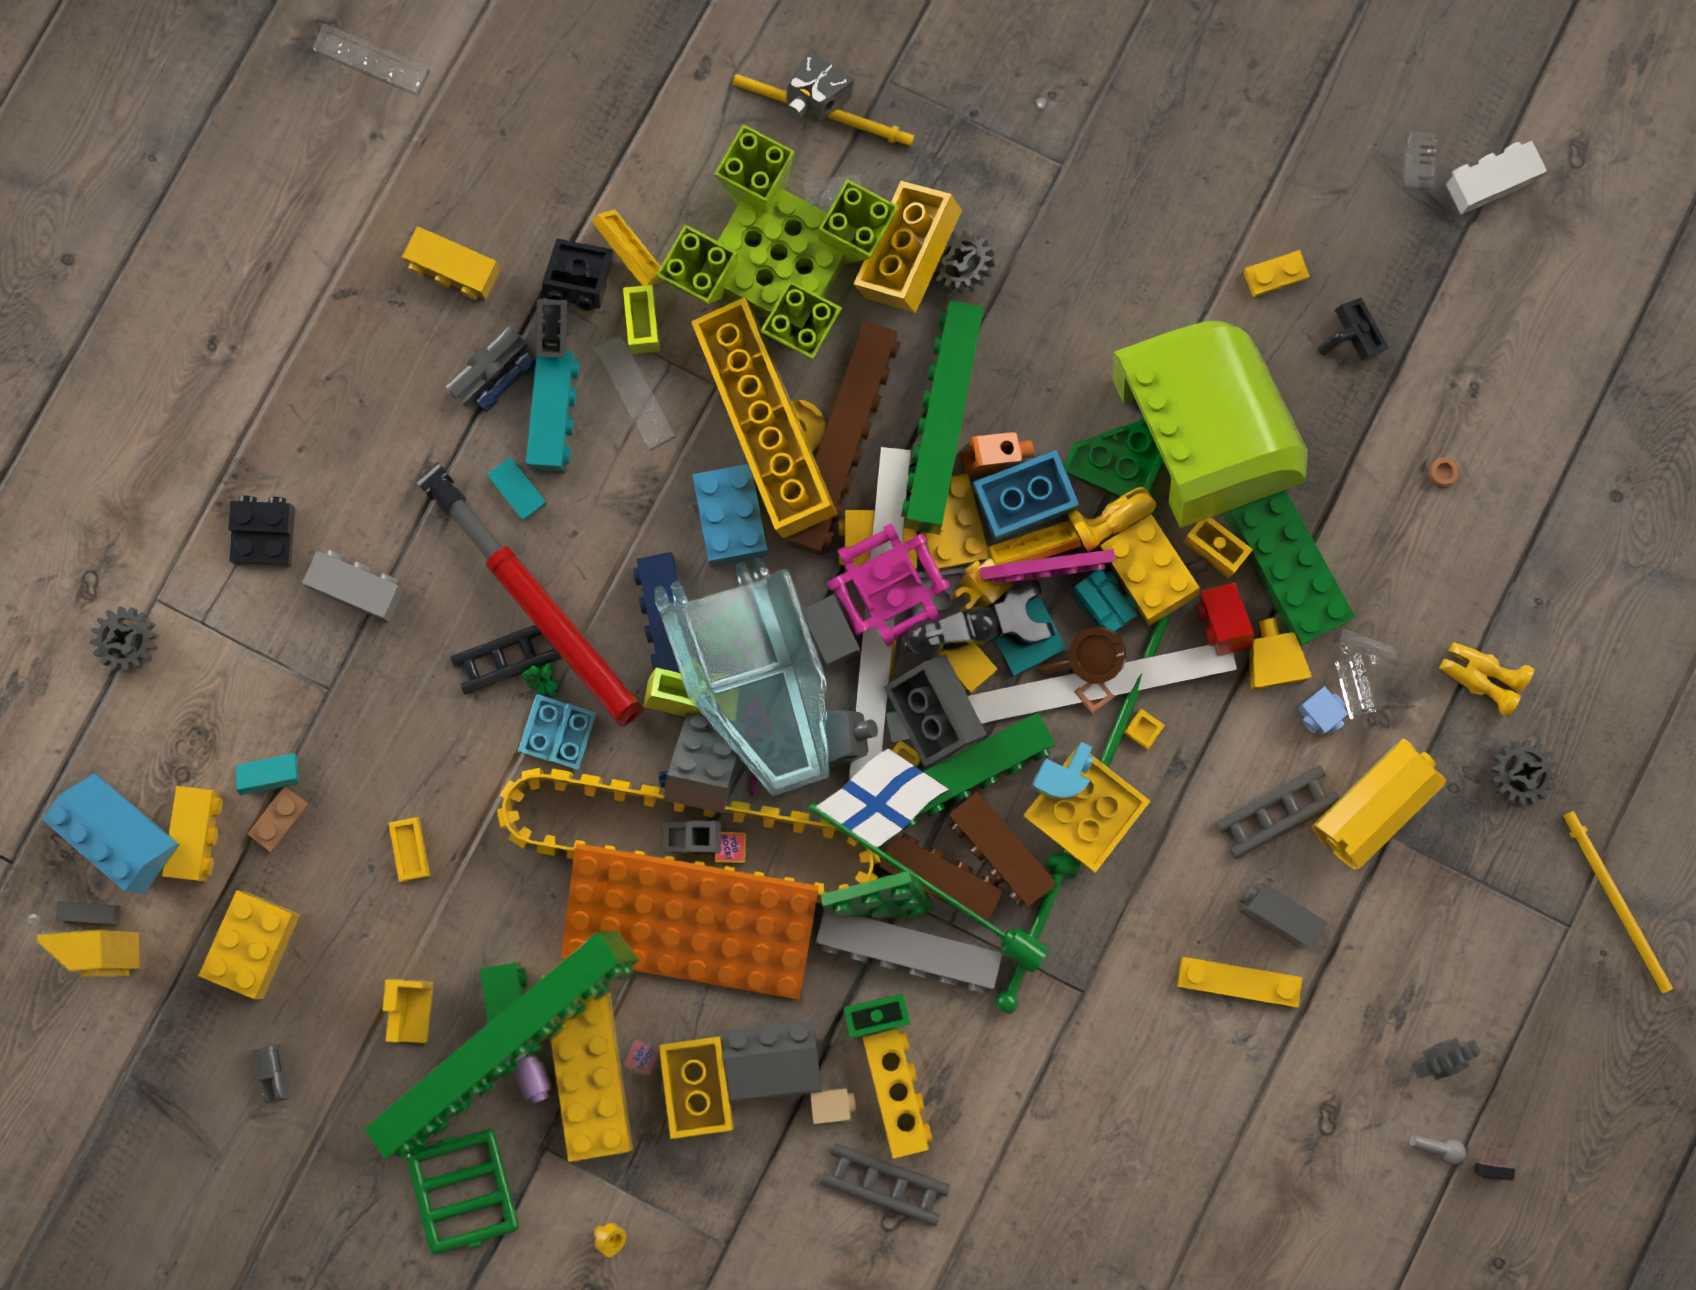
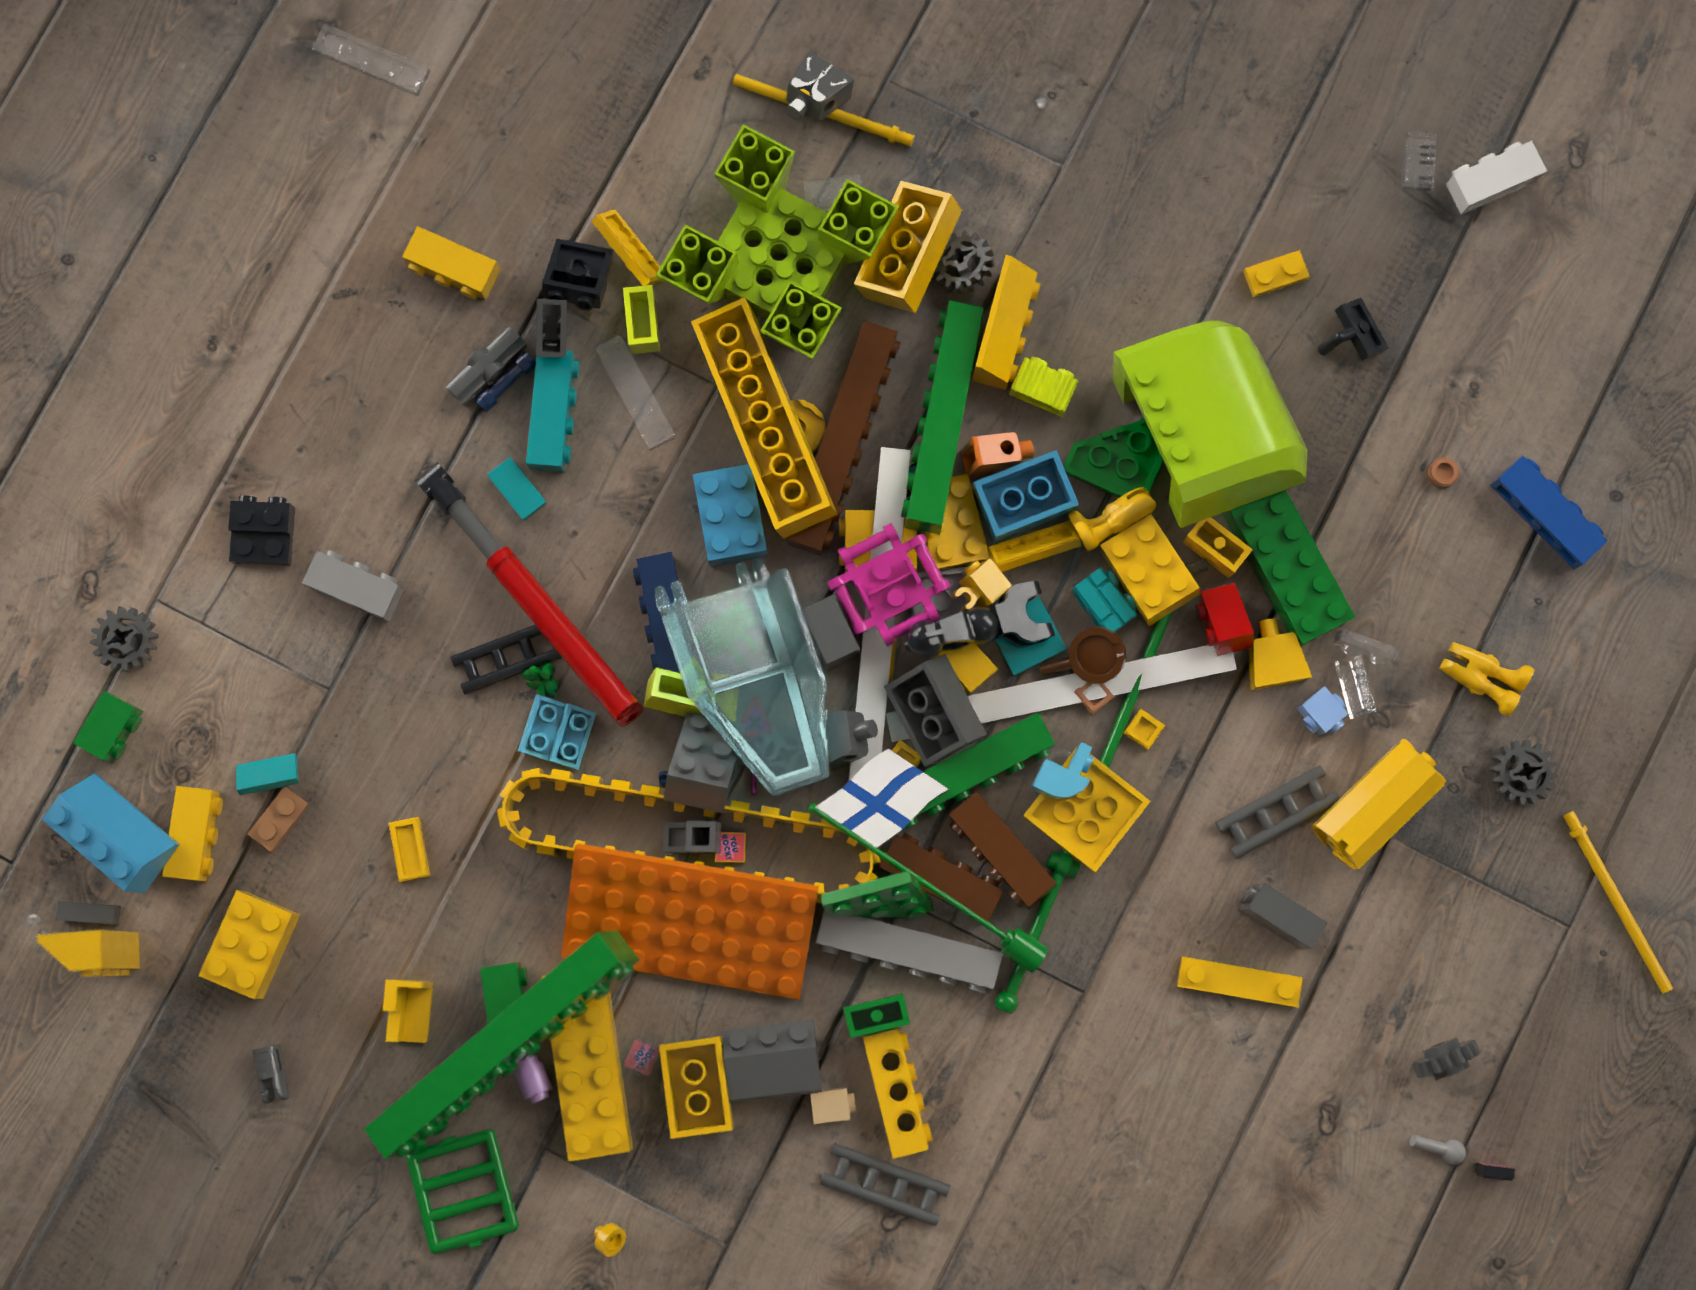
dark pink plate [980,549,1115,584] -> none
none -> green brick [73,691,143,763]
none -> yellow slope [972,255,1041,390]
none -> neon yellow brick [1009,357,1079,418]
none -> blue brick [1490,456,1608,569]

